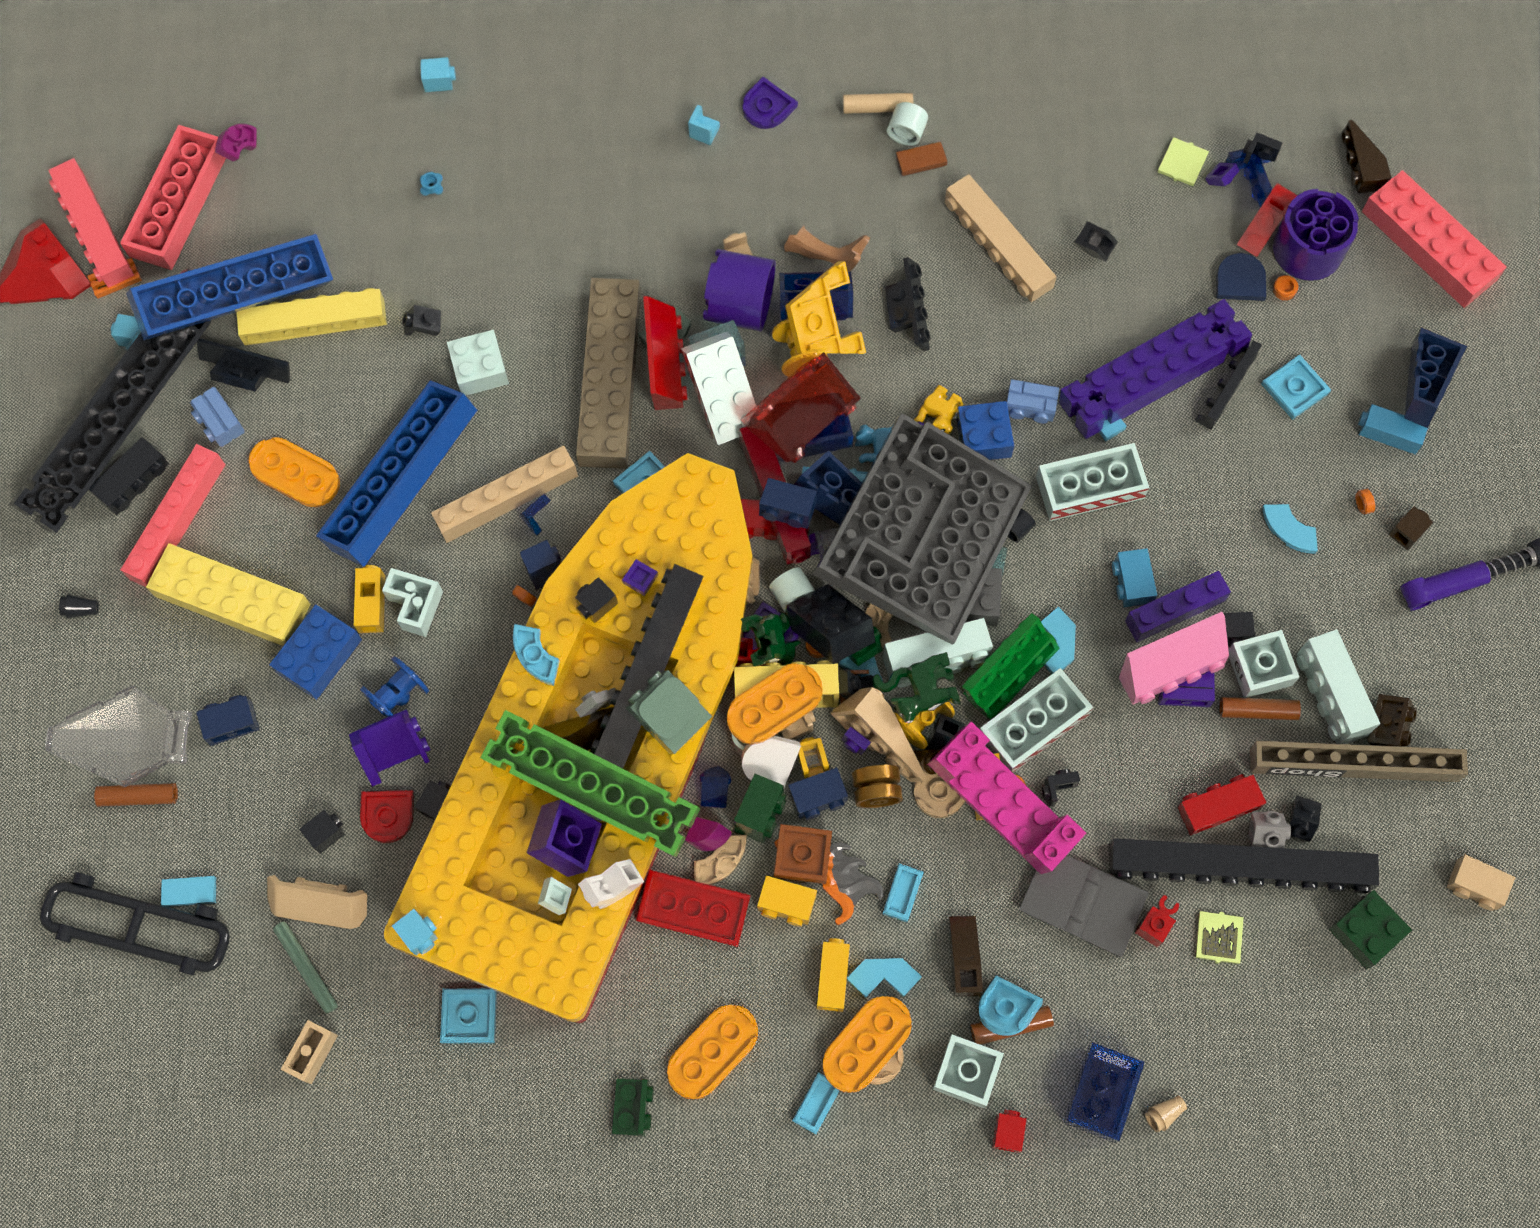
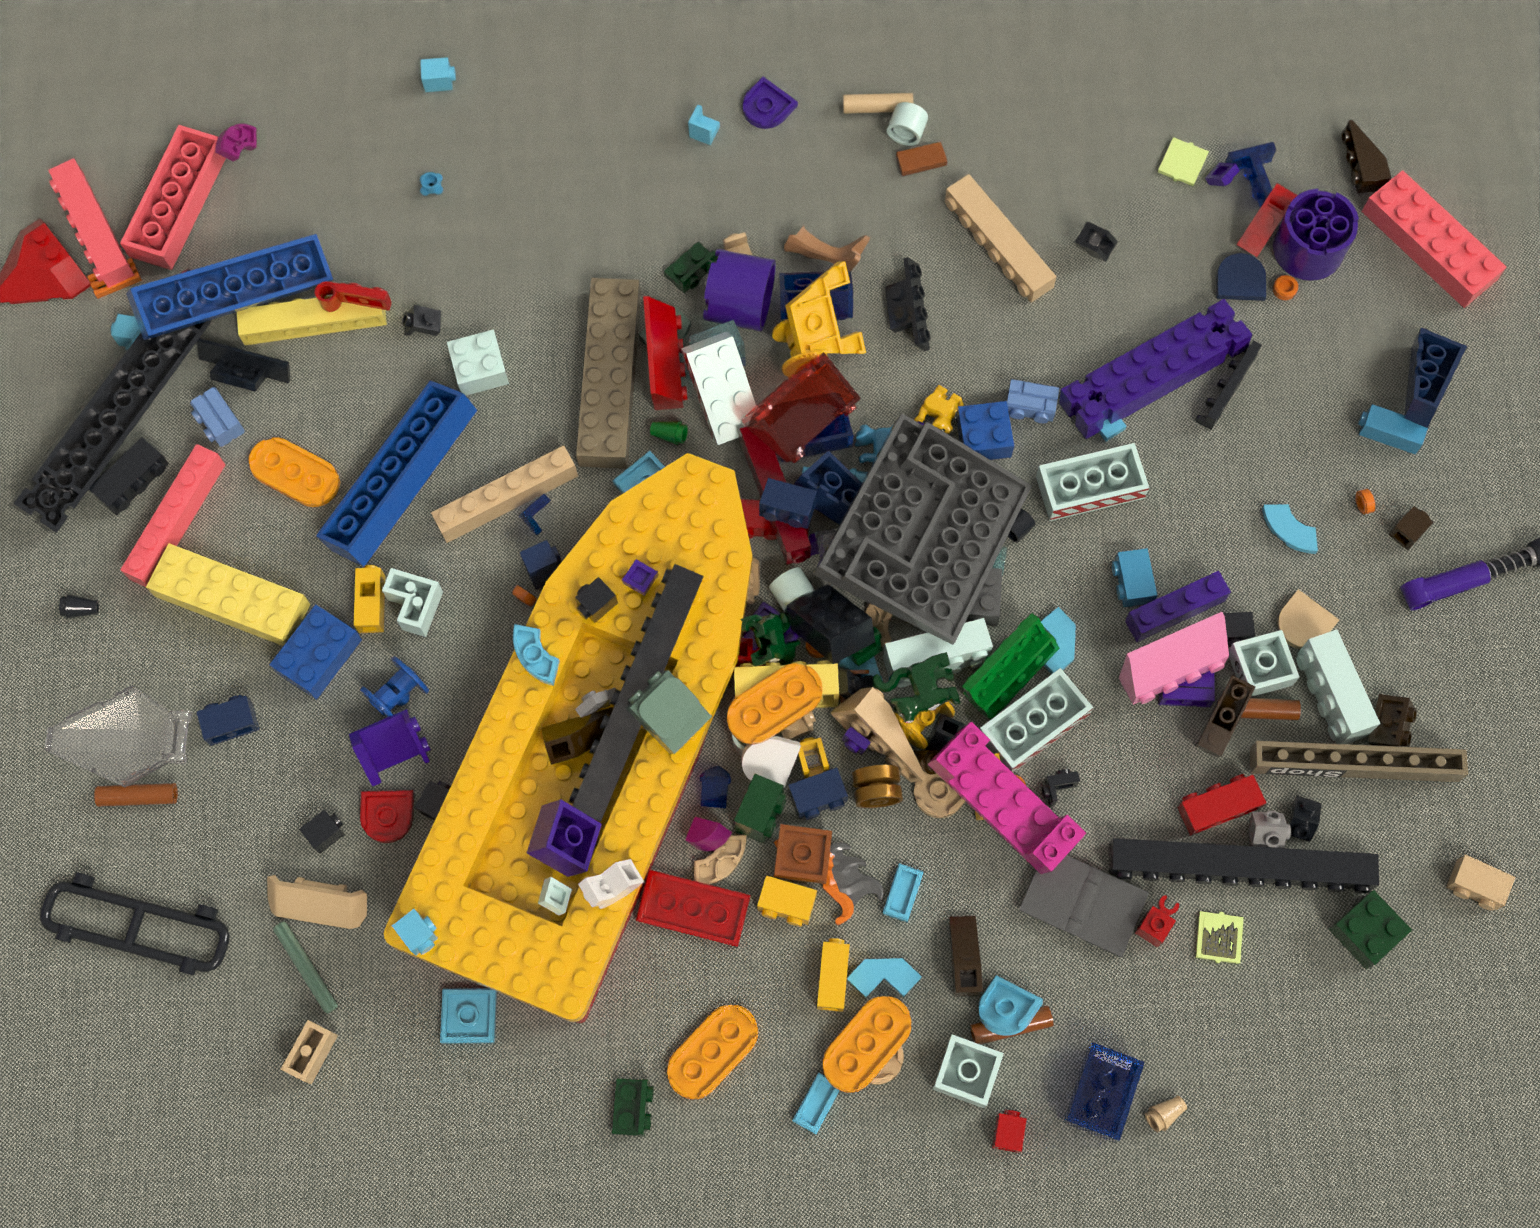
medium azure tile [161,876,216,907] -> none
bright green brick [480,710,701,857] -> none
black bracket [1242,132,1283,164] -> none
medium azure tile [1261,355,1331,420] -> none
none -> red plate [315,281,392,312]
none -> green cone [650,421,688,445]
none -> dark green bracket [664,242,718,293]
none -> dark brown slope [1195,675,1256,758]
none -> tan tile [1277,589,1339,649]

